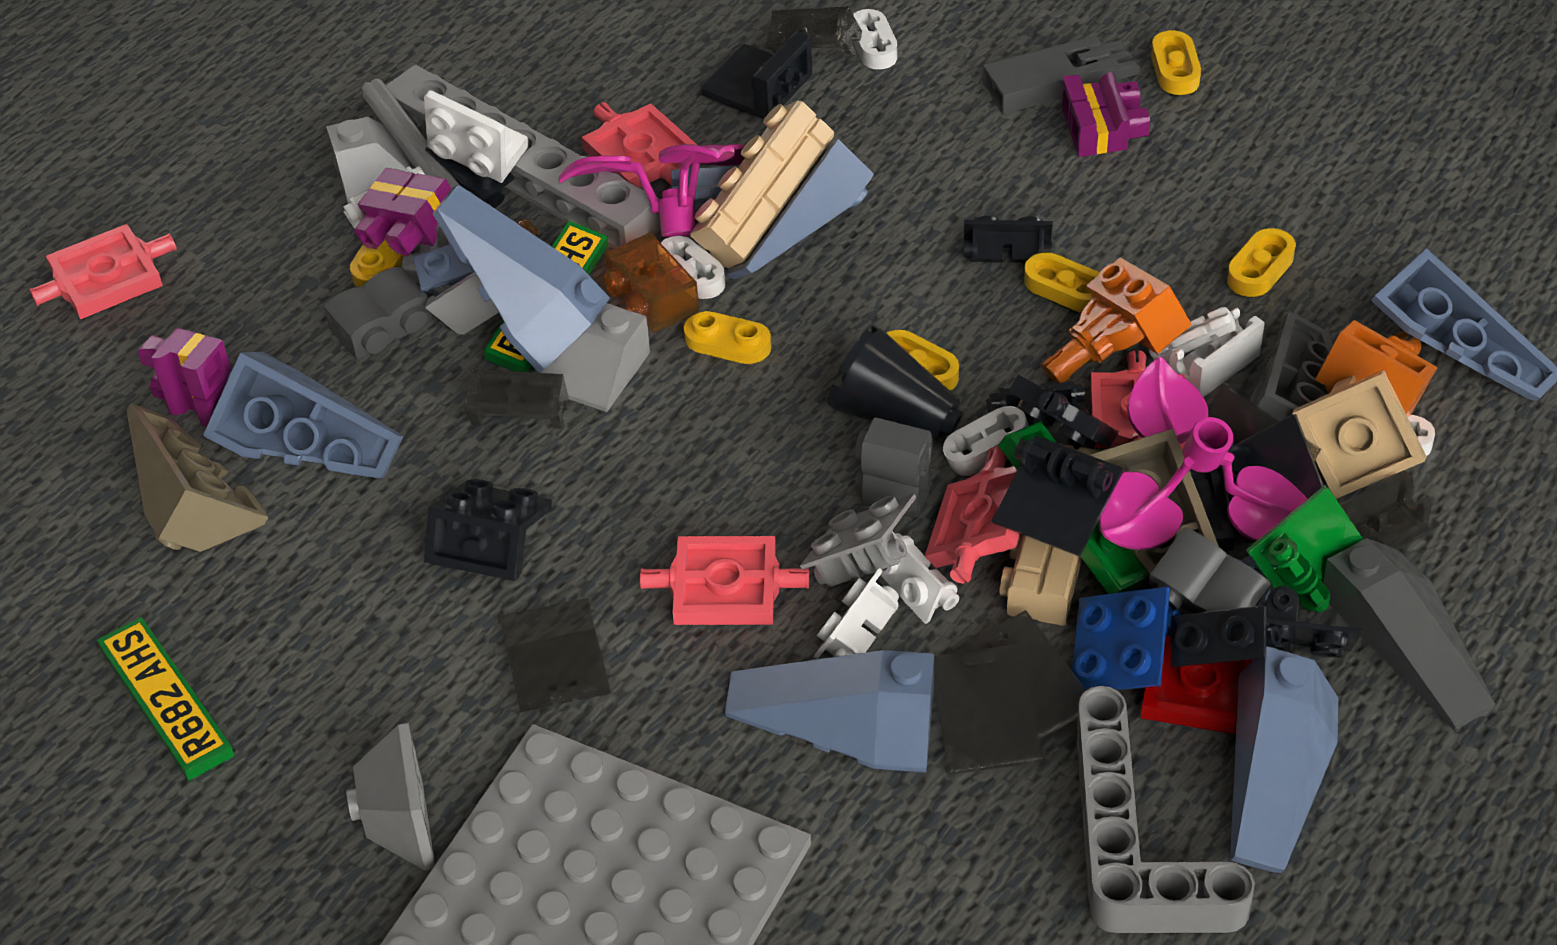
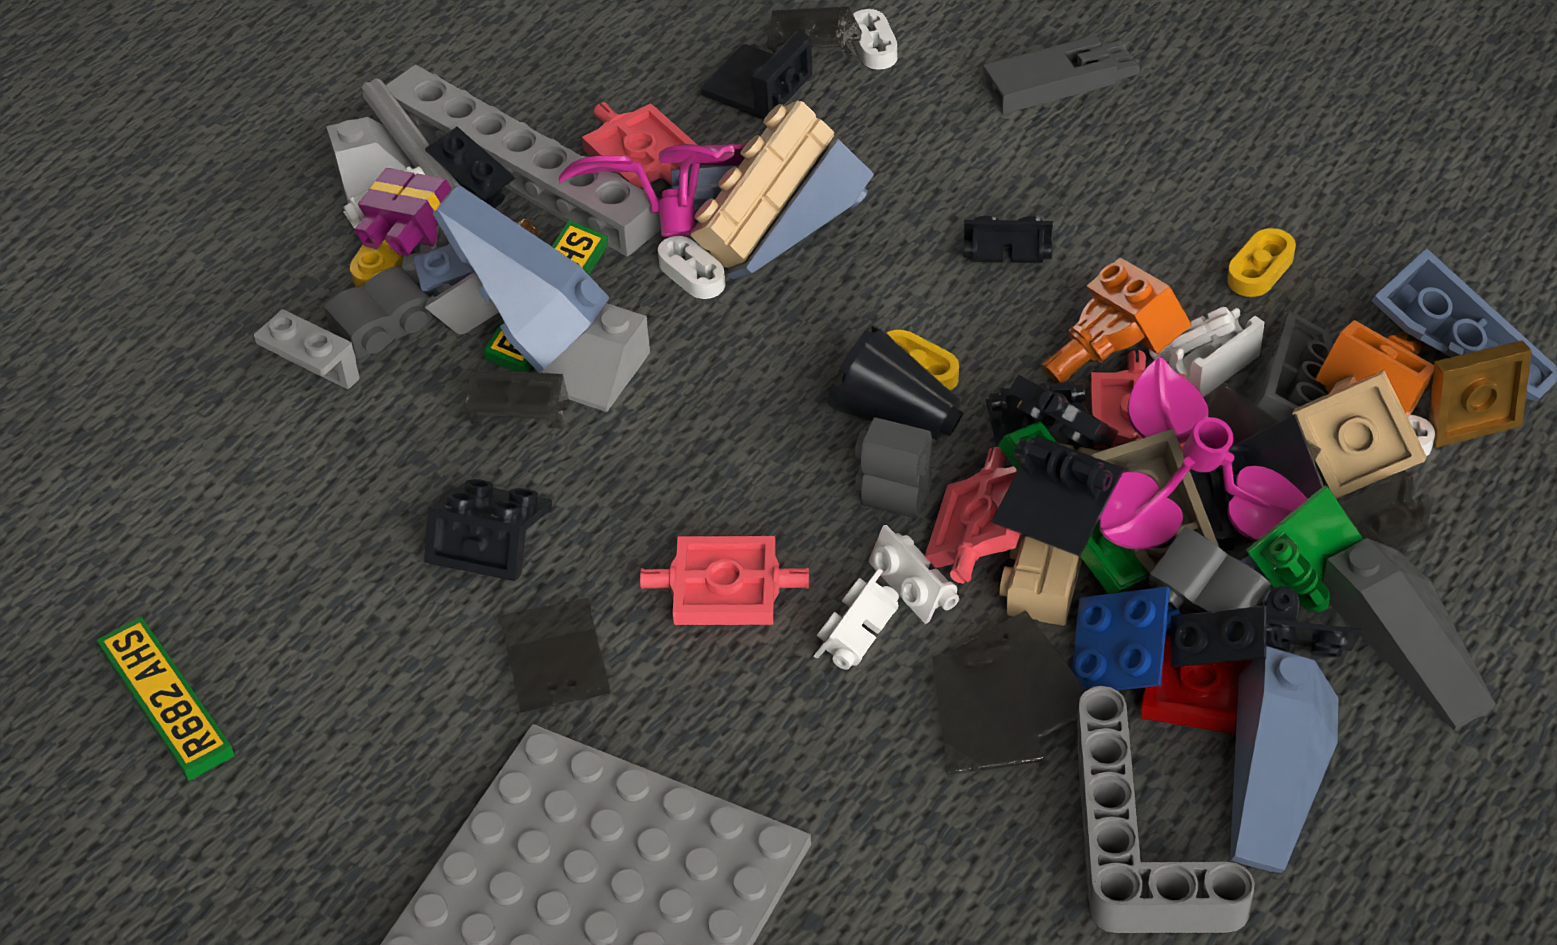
coral plate [29,224,177,319] -> none
dark tan wedge [127,403,268,552] -> none
magenta hips [138,328,232,427] -> none
sand blue wedge [203,351,404,479] -> none
light grey slope [346,723,435,871] -> none
white bracket [424,90,528,183] -> none
clear orange brick [604,232,699,333] -> none
yellow plate [684,311,771,364] -> none
sand blue wedge [725,650,934,772] -> none
light grey hinge [800,494,917,587] -> none
white beam [943,406,1029,476] -> none
yellow plate [1024,253,1100,312] -> none
magenta hips [1061,72,1150,157] -> none
yellow plate [1151,30,1201,95] -> none
none -> light grey bracket [254,309,360,389]
none -> pearl gold plate [1429,340,1532,448]

